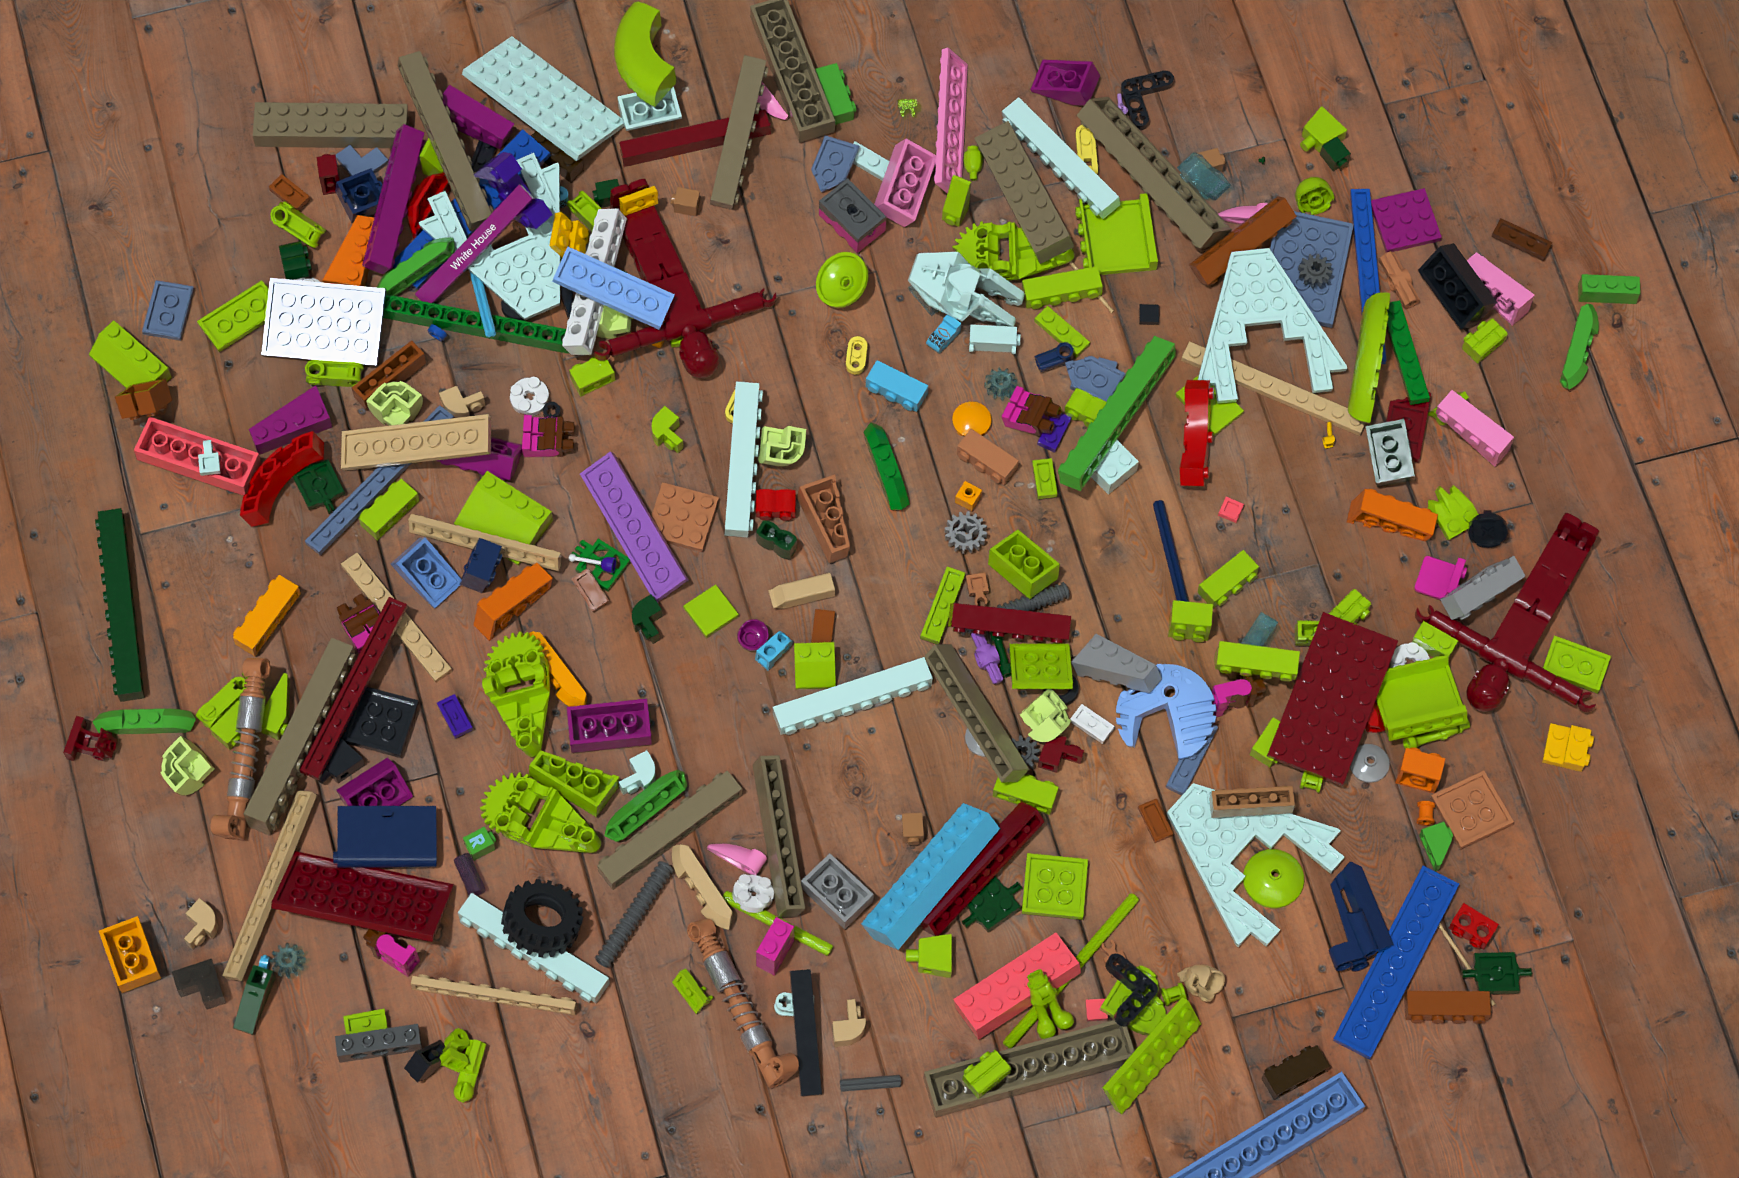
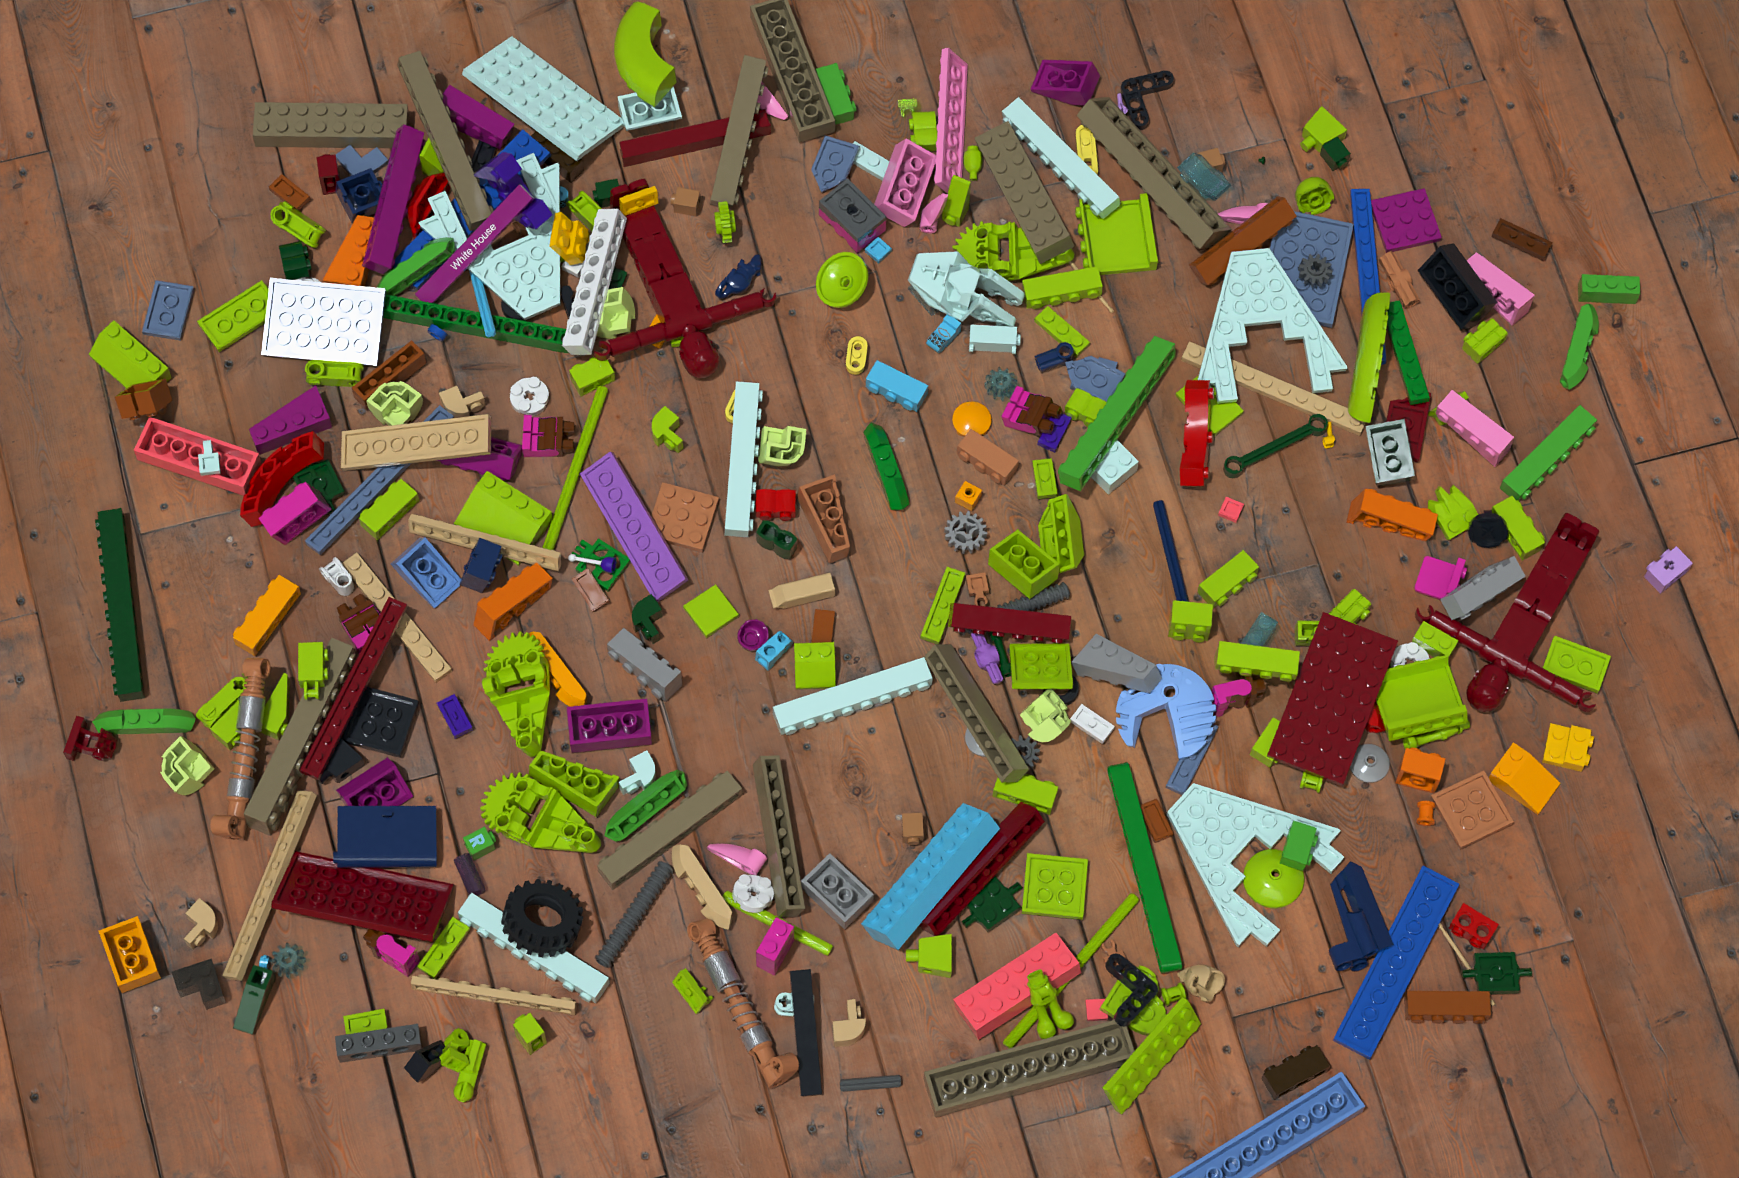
black bush [543,402,561,418] -> none
light blue plate [552,247,675,330] -> none
lime brick [962,1050,1011,1099] -> none
dark red brick [1038,736,1084,773] -> none
black tile [1139,304,1159,325] -> none
medium nougat brick [1209,786,1295,818] -> none
bright green slope [1419,822,1453,872] -> none
none -> dark pink brick [259,482,331,545]
none -> lime brick [298,642,329,700]
none -> white piece [319,557,354,596]
none -> lime plate [417,917,470,979]
none -> lime brick [513,1013,547,1055]
none -> lime axle [542,386,608,550]
none -> light grey wedge [607,628,682,702]
none -> lime gear [714,201,736,243]
none -> dark blue animal [715,254,761,299]
none -> medium azure tile [865,237,892,264]
none -> lime brick [909,111,937,151]
none -> bright pink piece [919,193,948,233]
none -> lime wedge [1038,494,1084,573]
none -> green beam [1107,762,1182,974]
none -> dark green piece [1223,414,1328,478]
none -> bright green brick [1279,820,1318,871]
none -> light orange slope [1489,742,1560,815]
none -> lime brick [1491,496,1545,561]
none -> bright green brick [1500,405,1597,501]
none -> lavender brick [1644,546,1693,594]

